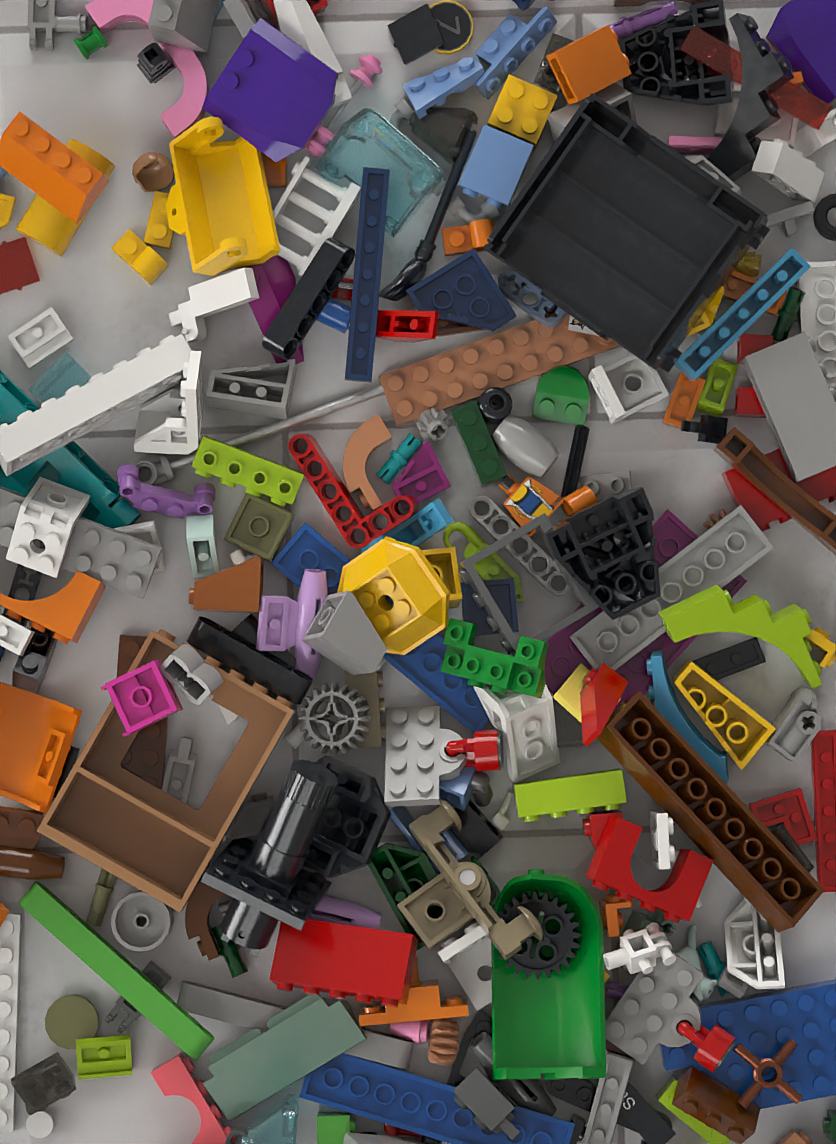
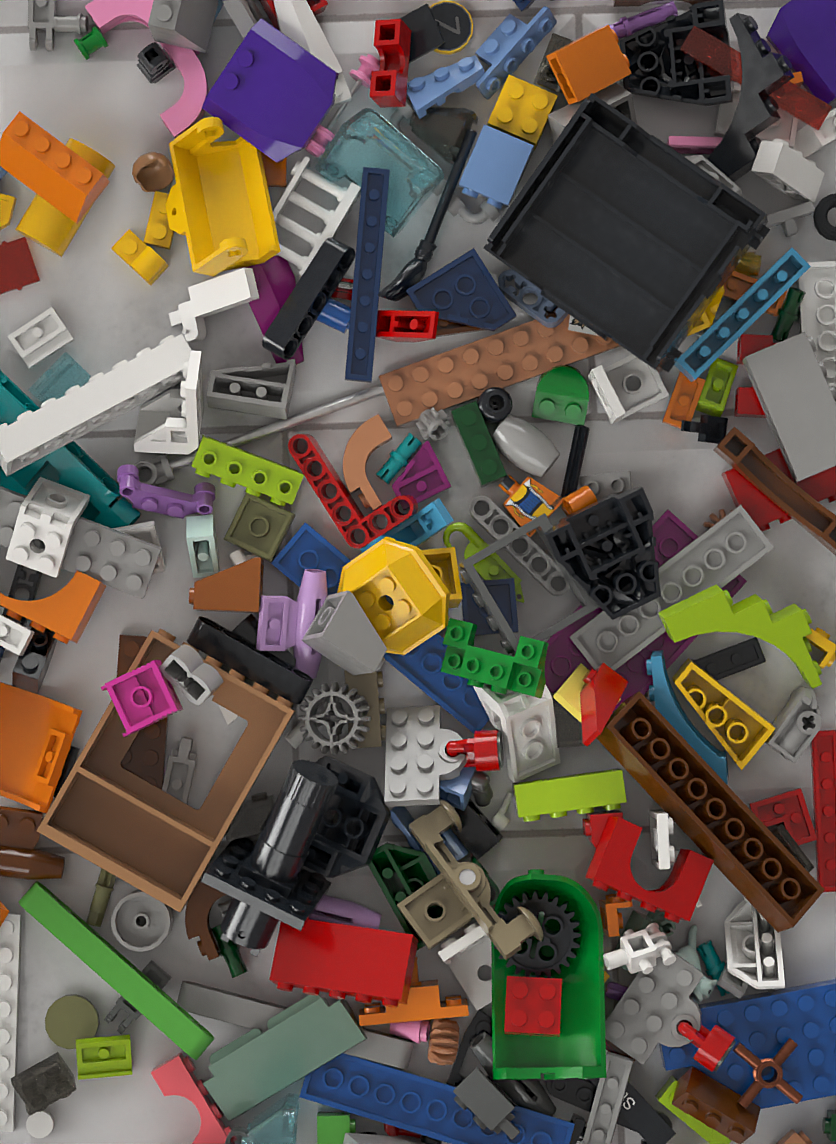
orange plate [442,219,495,256] -> none
none -> red arch [370,19,411,108]
none -> red brick [504,976,562,1037]

